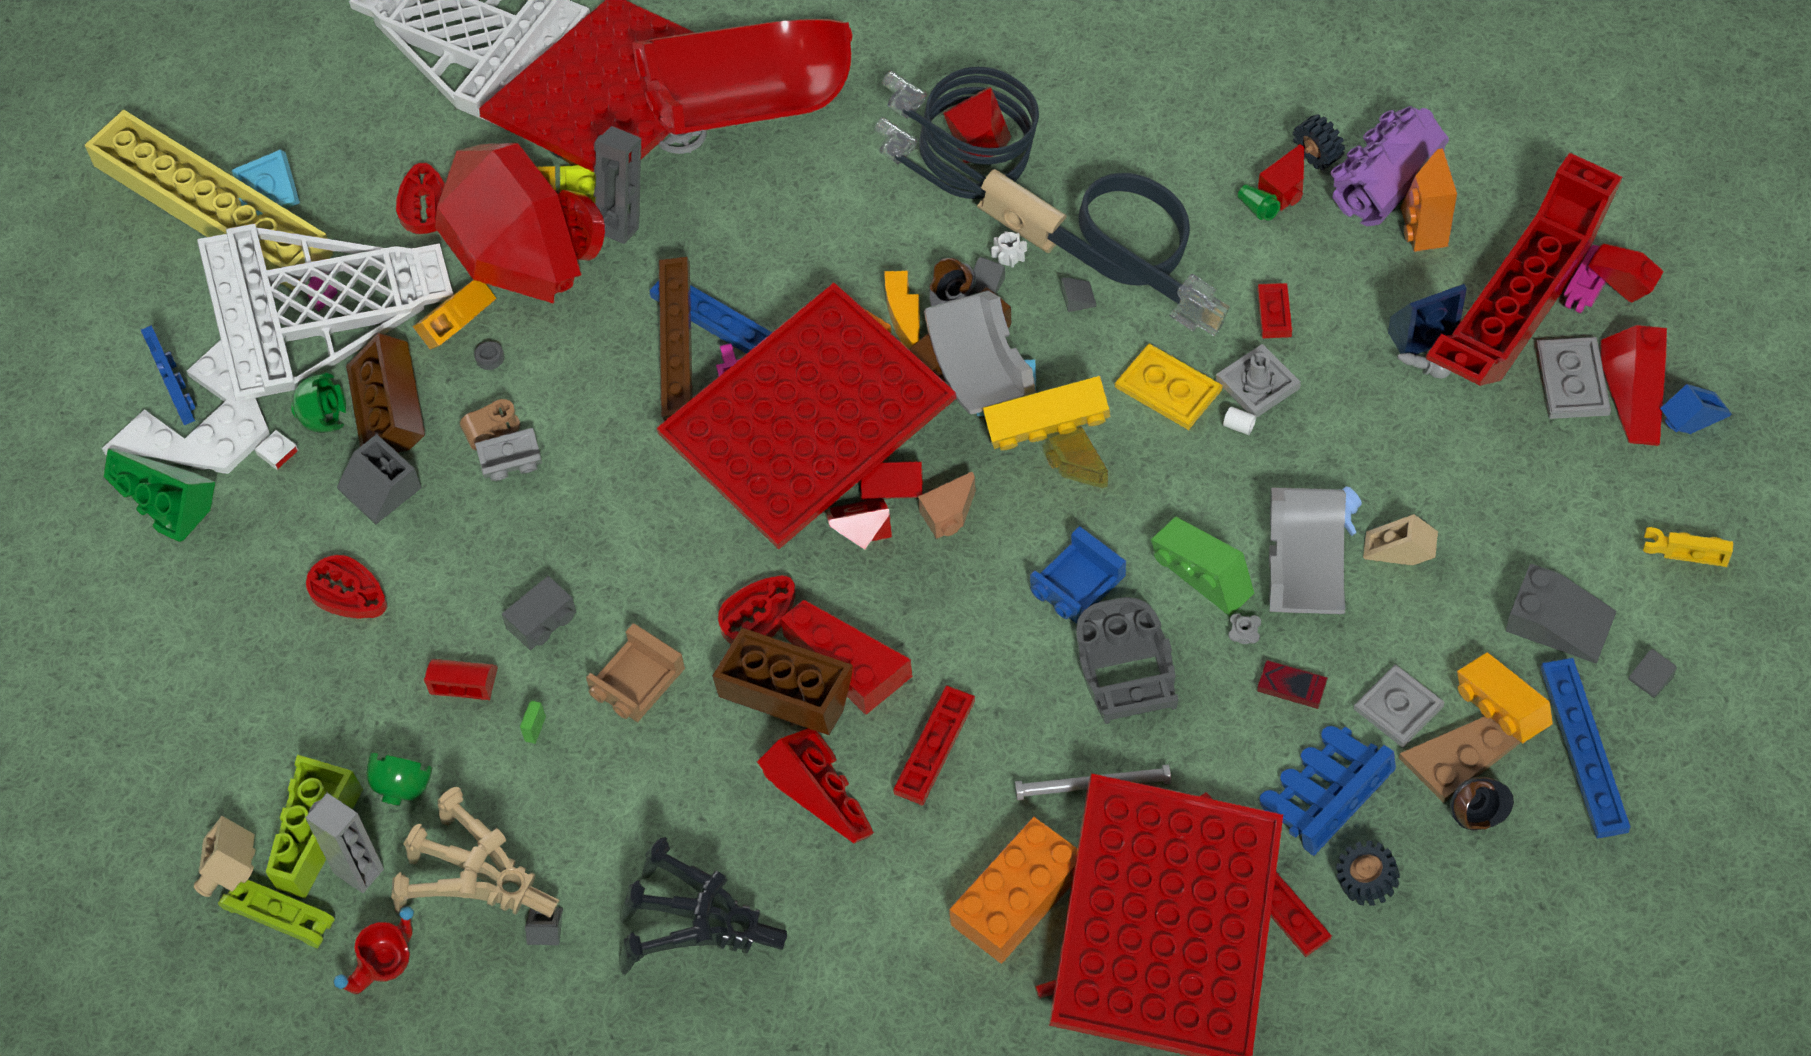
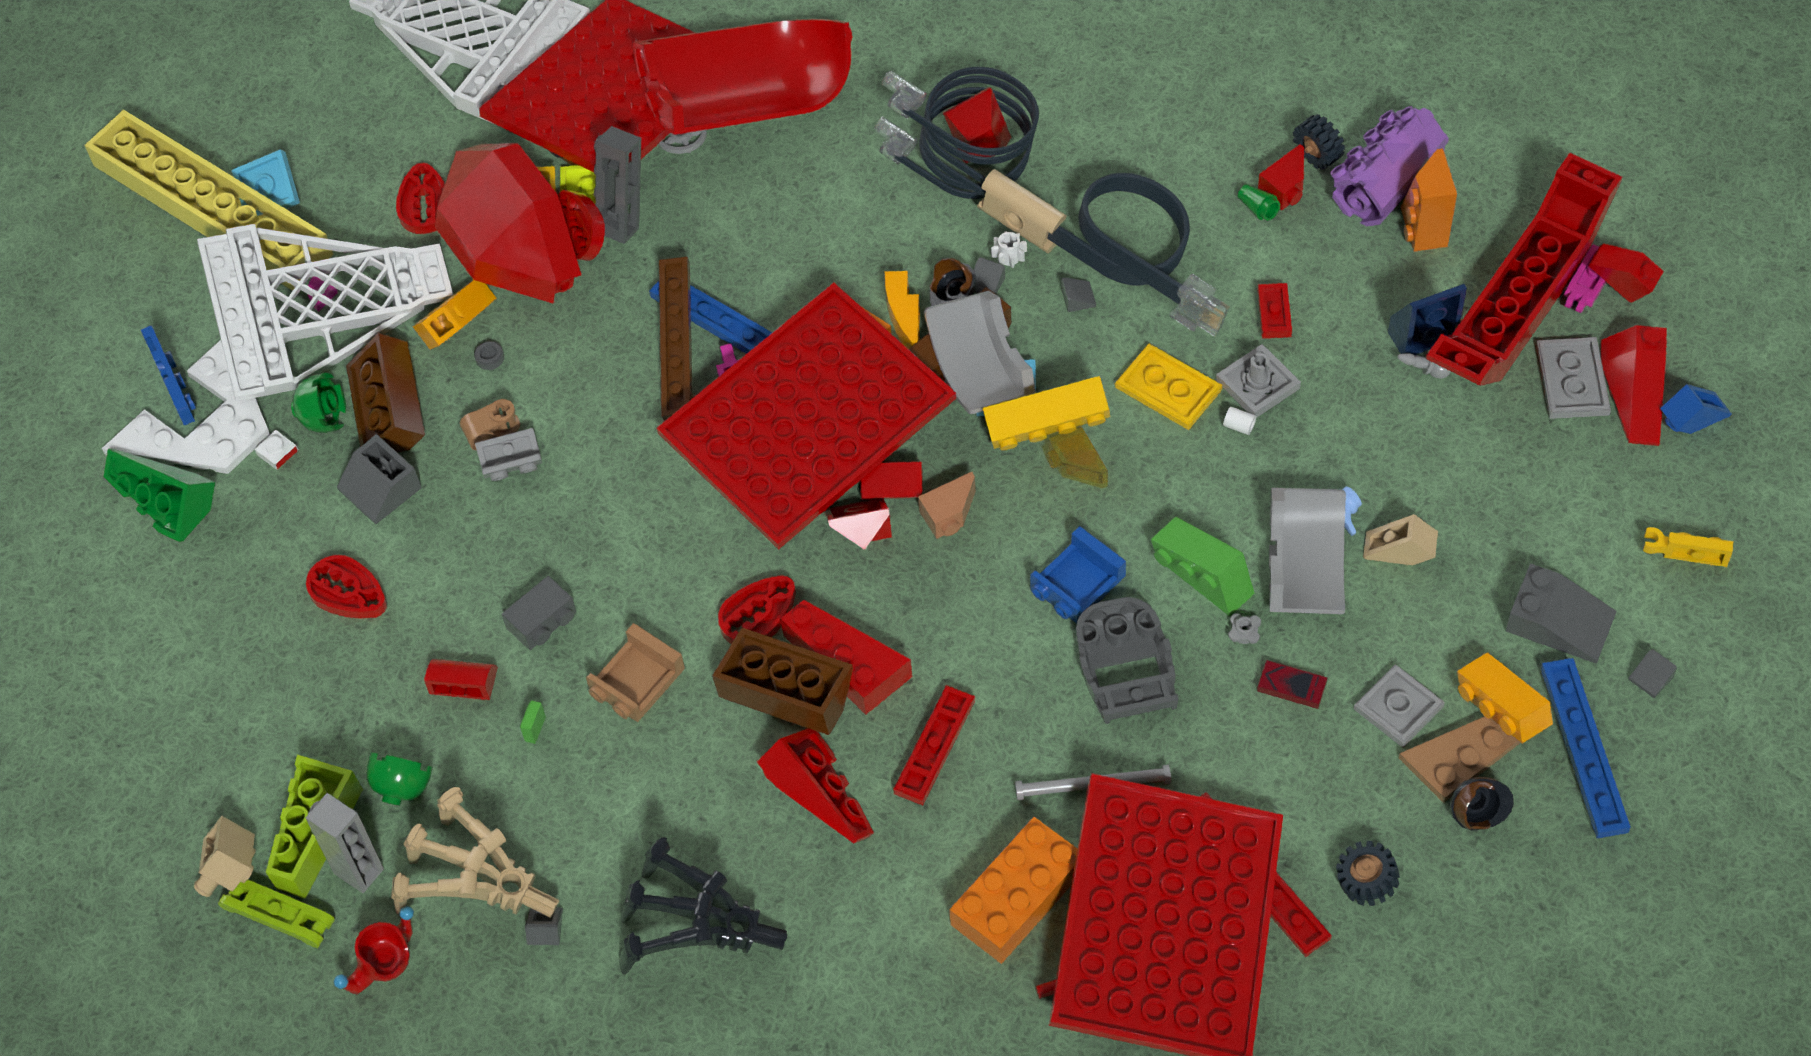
blue fence [1260,726,1396,856] -> none

